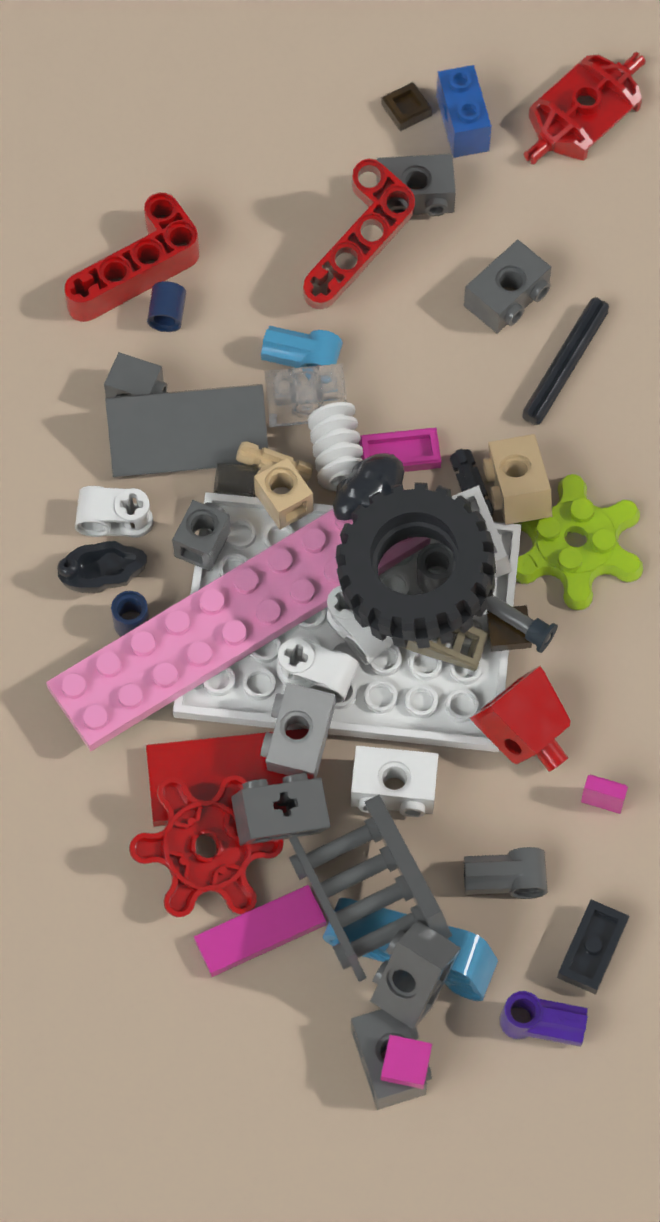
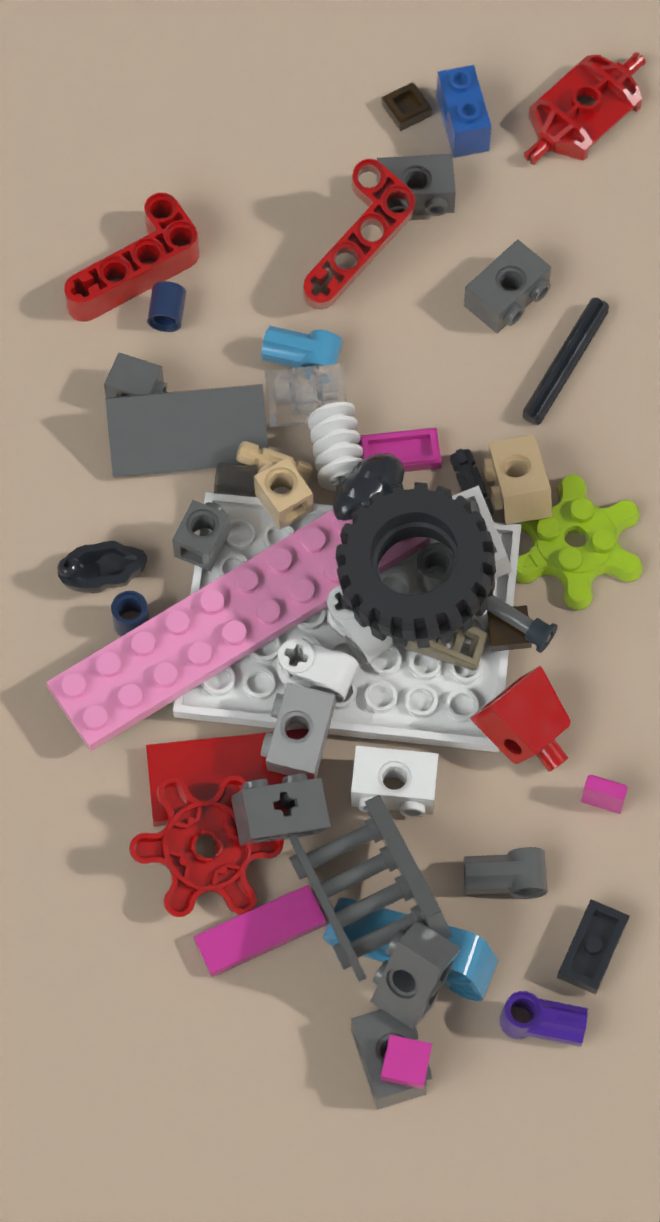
white piece [75,486,154,538] -> none

